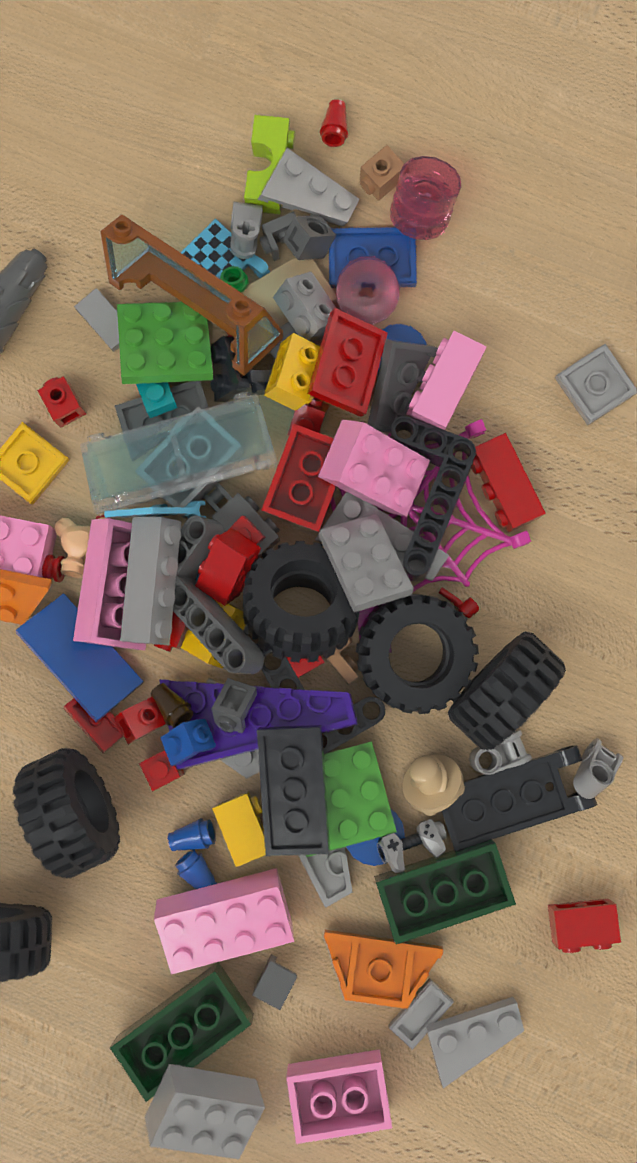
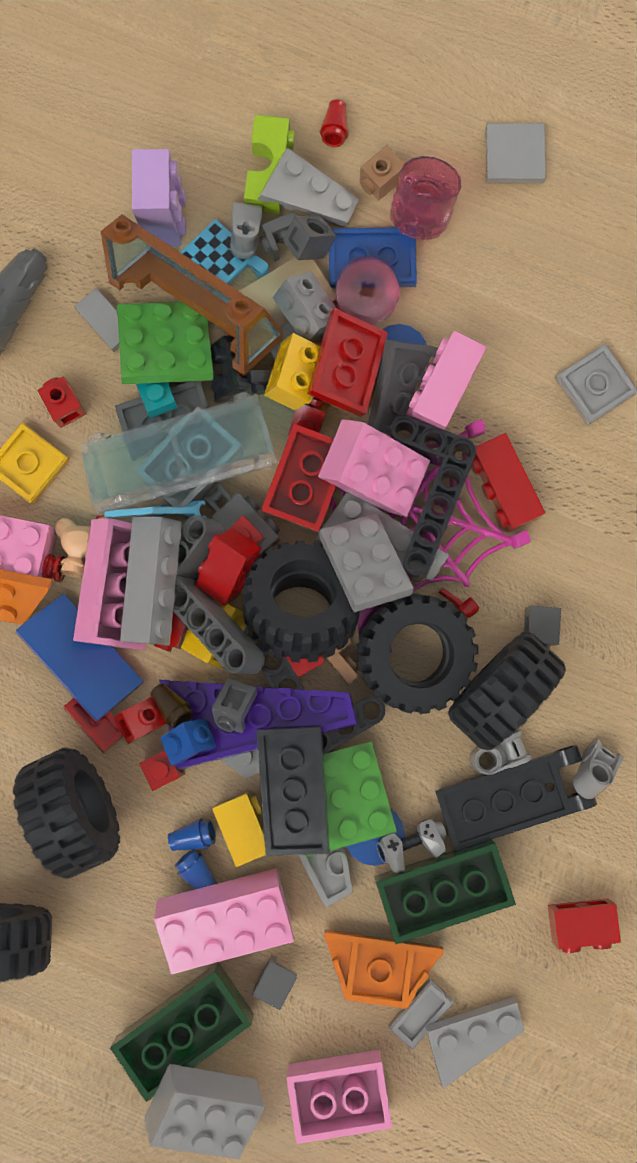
green plate [220,266,249,293] -> none
tan plate [402,754,465,816] -> none
none -> lavender brick [132,149,186,246]
none -> light grey tile [485,123,546,183]
none -> dark grey brick [524,606,561,649]

